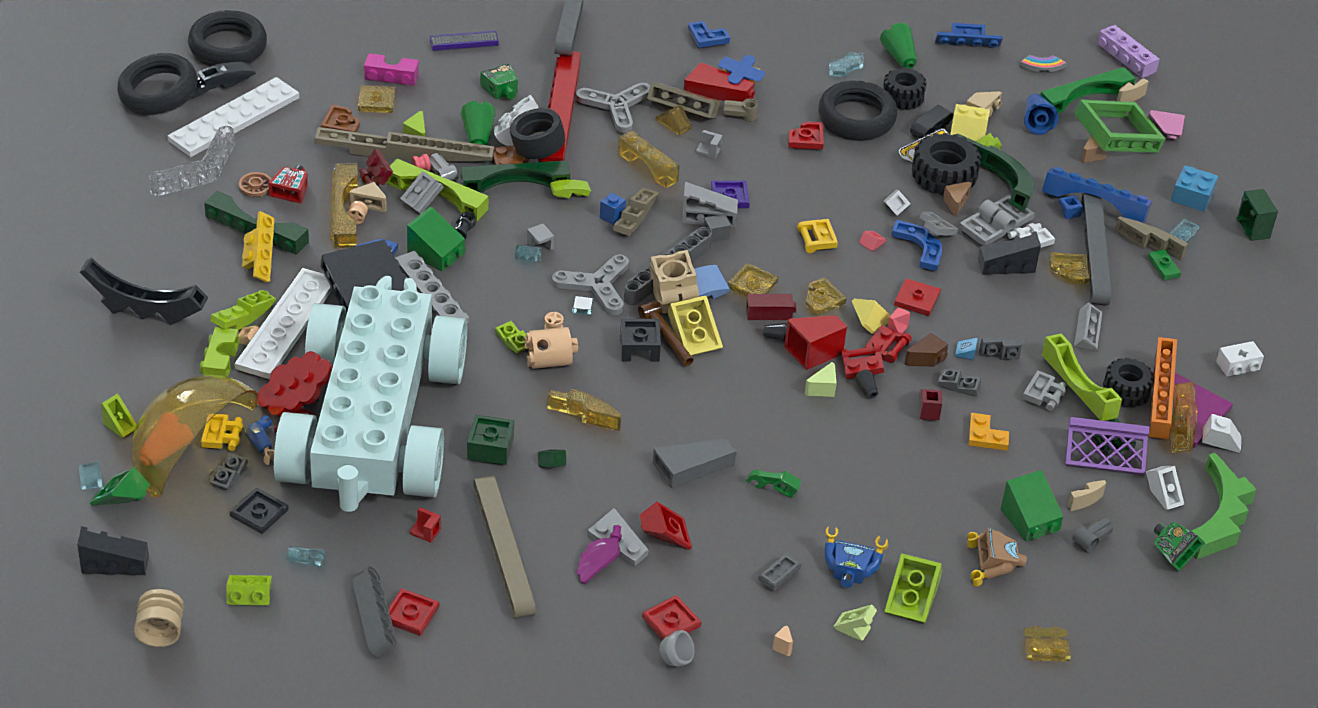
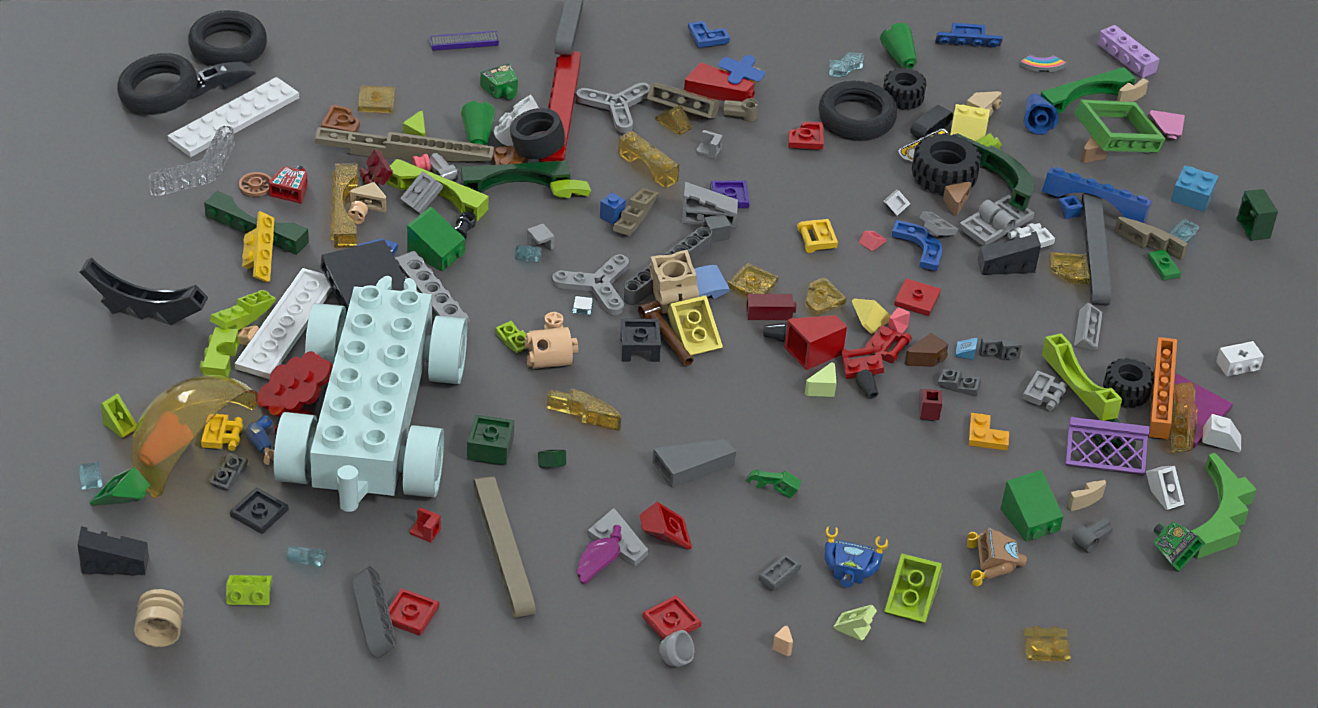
dark pink arch [364,53,419,86] -> none

